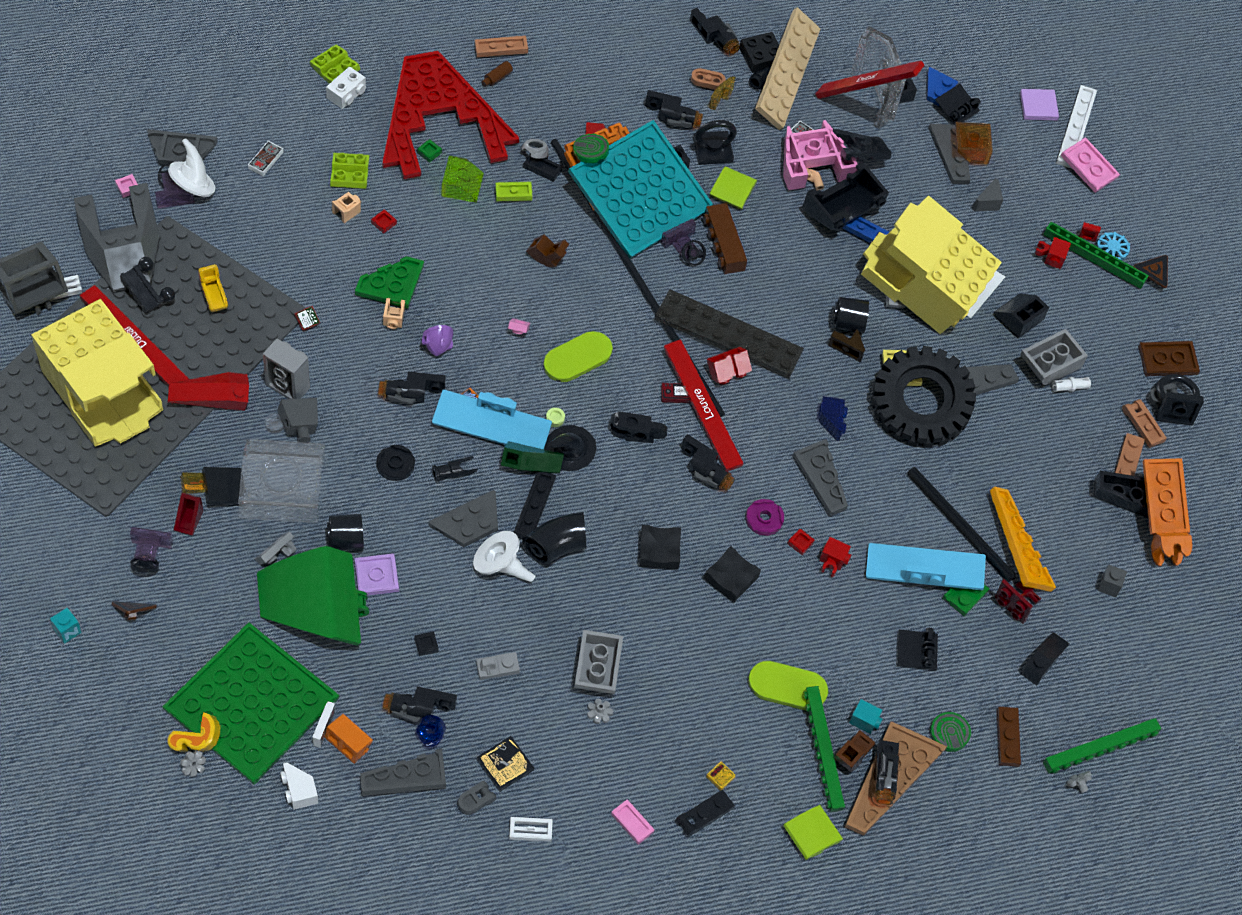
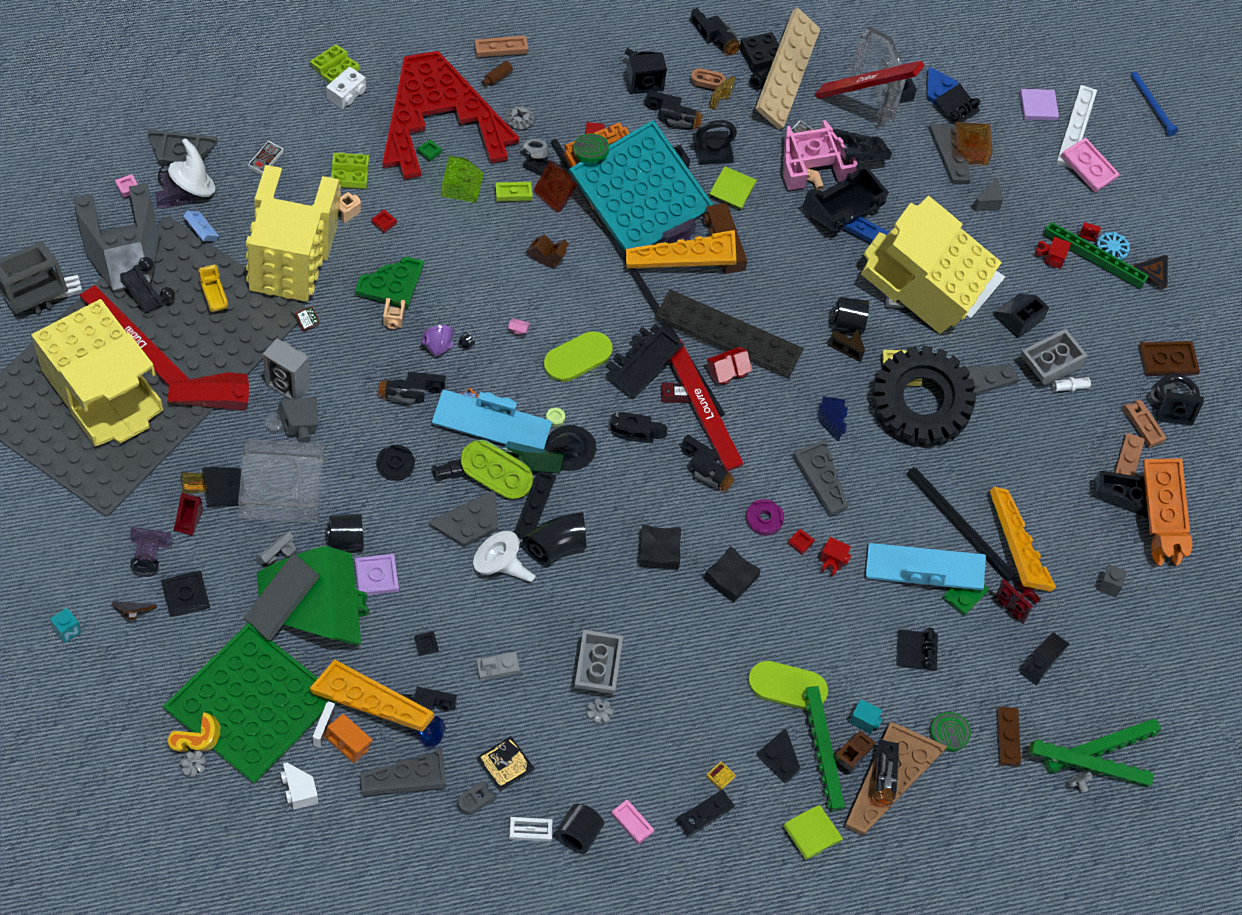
none -> black tile [161,570,210,618]
none -> light blue plate [184,210,219,242]
none -> dark grey tile [244,553,320,641]
none -> light yellow piece [246,165,341,302]
none -> light orange wing [310,659,435,732]
none -> black hinge [459,332,475,348]
none -> lime tile [461,440,533,499]
none -> light grey gear [506,105,534,129]
none -> clear red plate [533,161,577,212]
none -> black piece [555,803,604,854]
none -> black hinge [606,324,684,398]
none -> black piece [625,48,667,95]
none -> light orange wing [626,230,736,268]
none -> black wing [756,729,801,784]
none -> green piece [1028,740,1154,788]
none -> blue bar [1131,71,1179,136]

